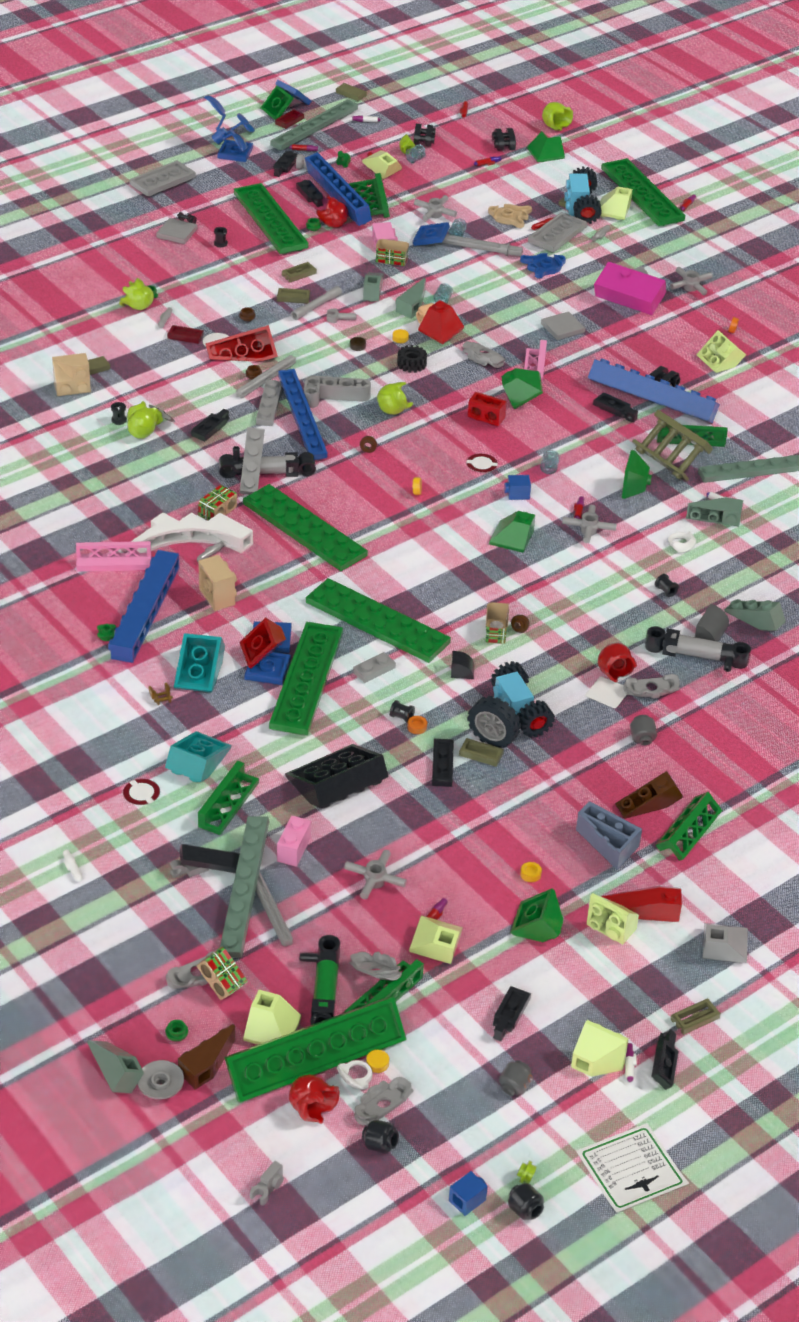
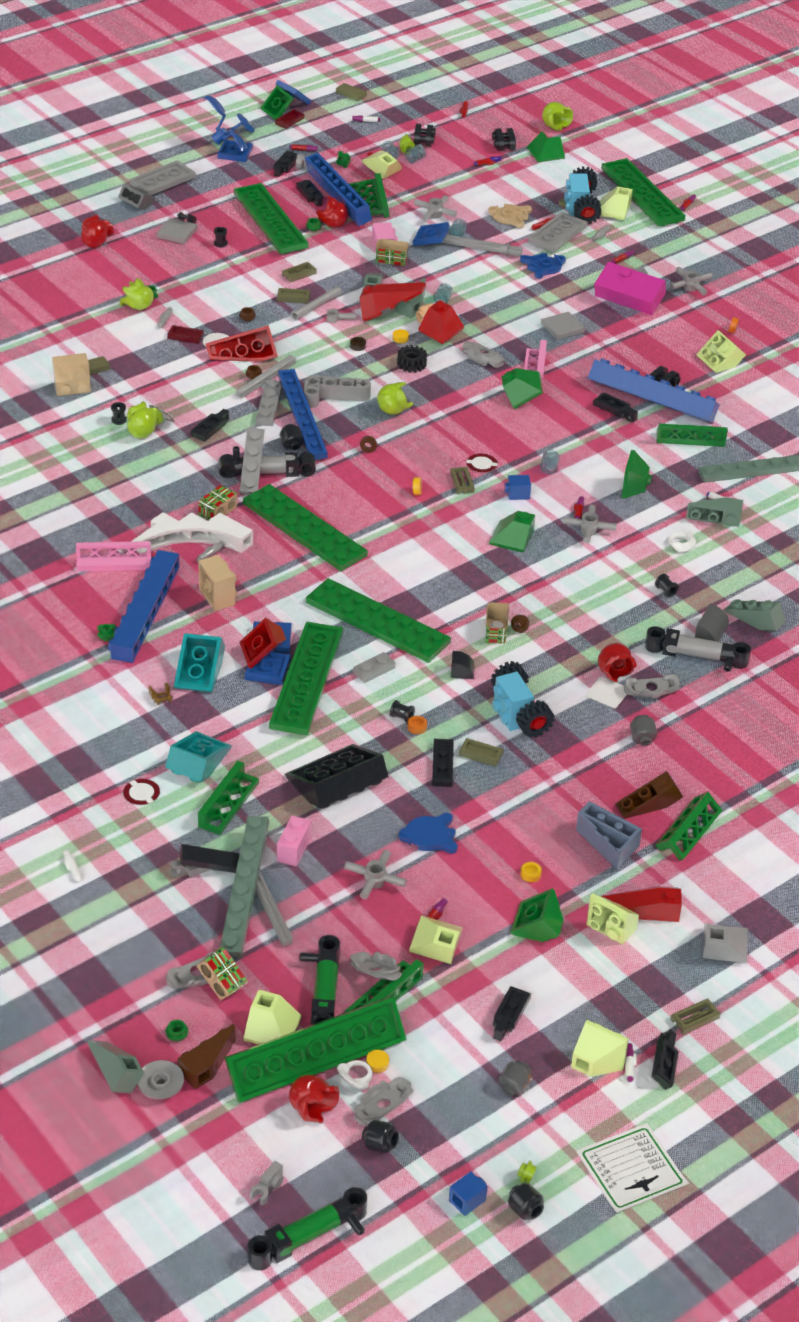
sand green plate [270,99,358,150] -> none
black wheel [467,696,521,748] -> none
red brick [468,392,507,426] -> none
olive fence [632,409,713,481] -> none
none -> red hair [81,214,114,248]
none -> dark grey brick [118,183,156,209]
none -> black piece [247,1187,367,1271]
none -> black head [279,424,304,450]
none -> red wedge [359,282,426,322]
none -> clear light blue wheel [380,141,399,159]
none -> blue tile [399,812,458,854]
none -> olive tile [450,467,475,495]
none -> piece [611,250,634,264]

